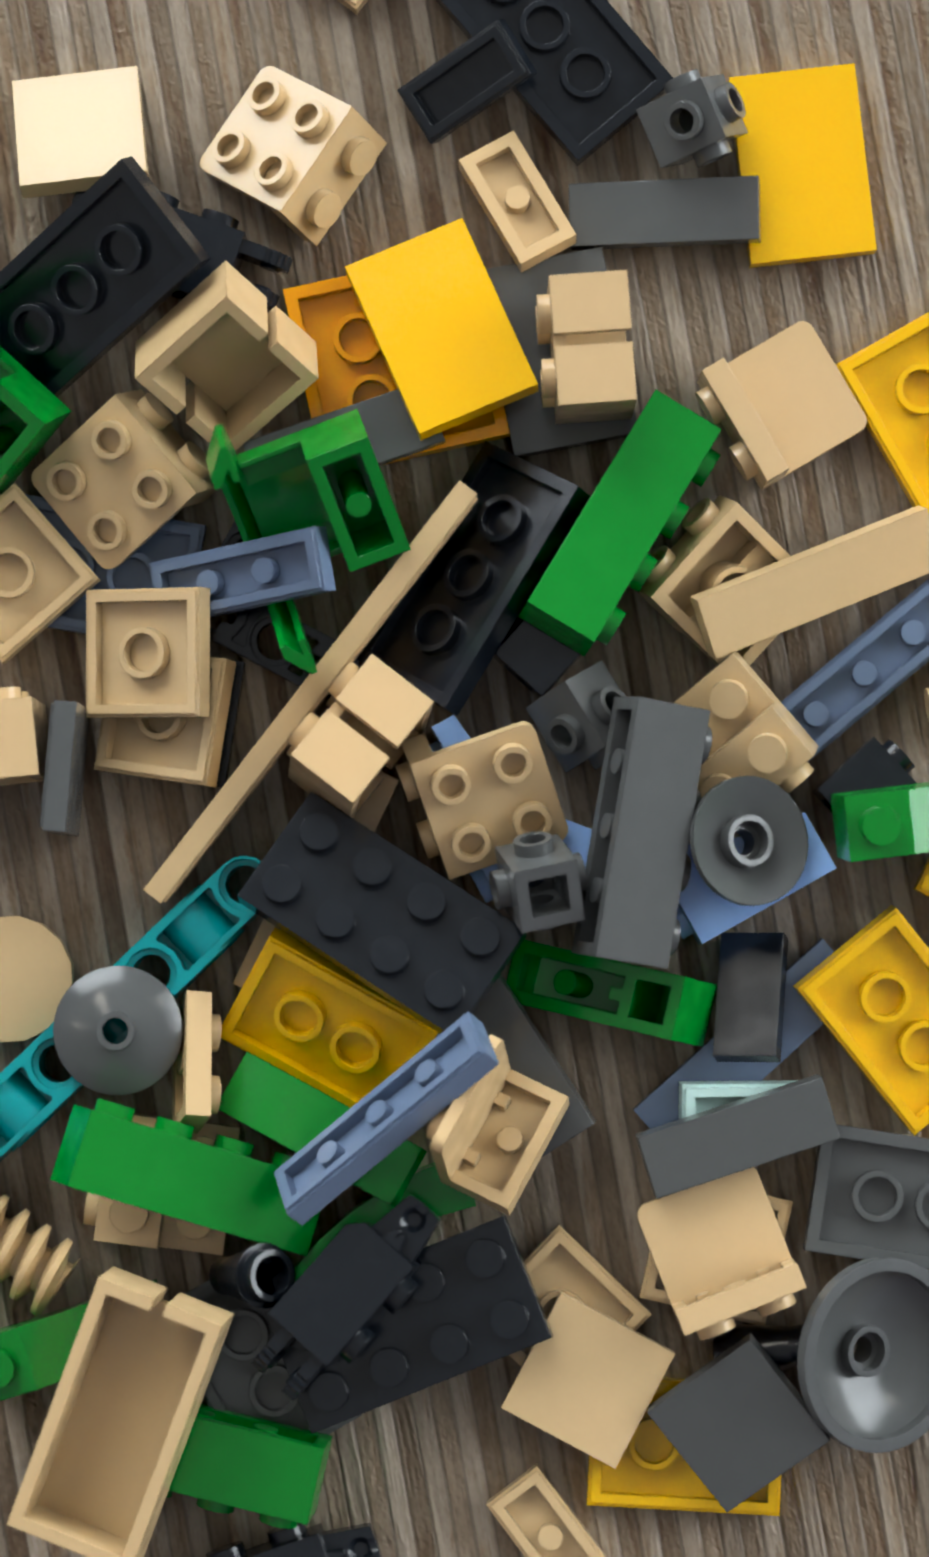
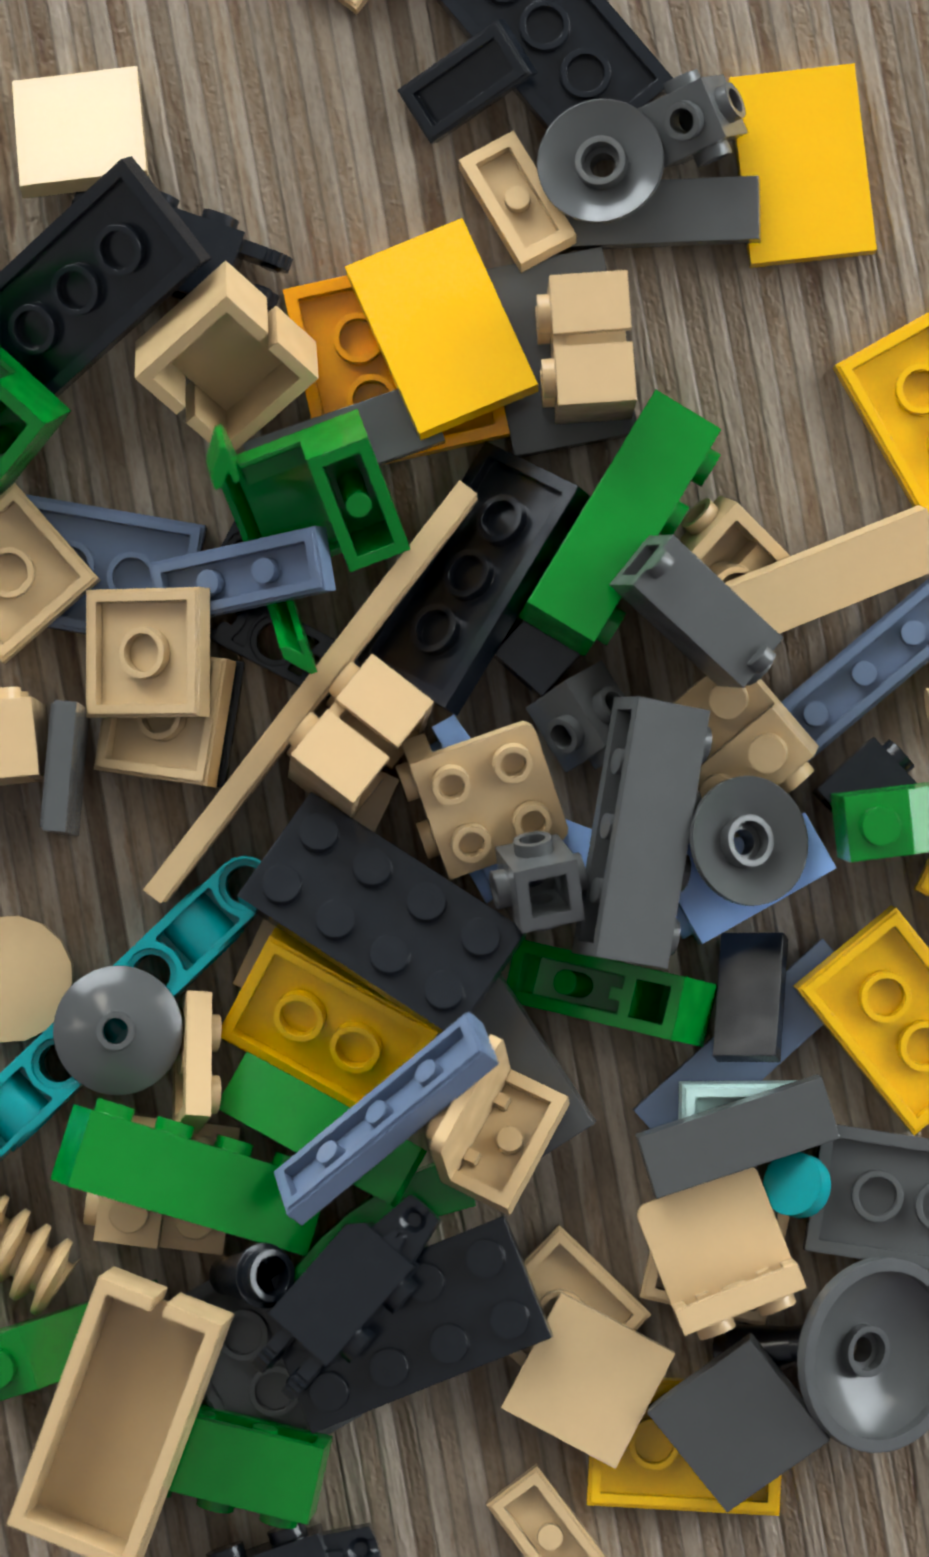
tan bracket [31,389,218,569] -> none
tan bracket [200,66,387,247] -> none
tan bracket [695,321,867,491] -> none
none -> dark grey dish [537,99,664,224]
none -> dark grey brick [609,535,783,688]
none -> teal tile [763,1152,831,1219]

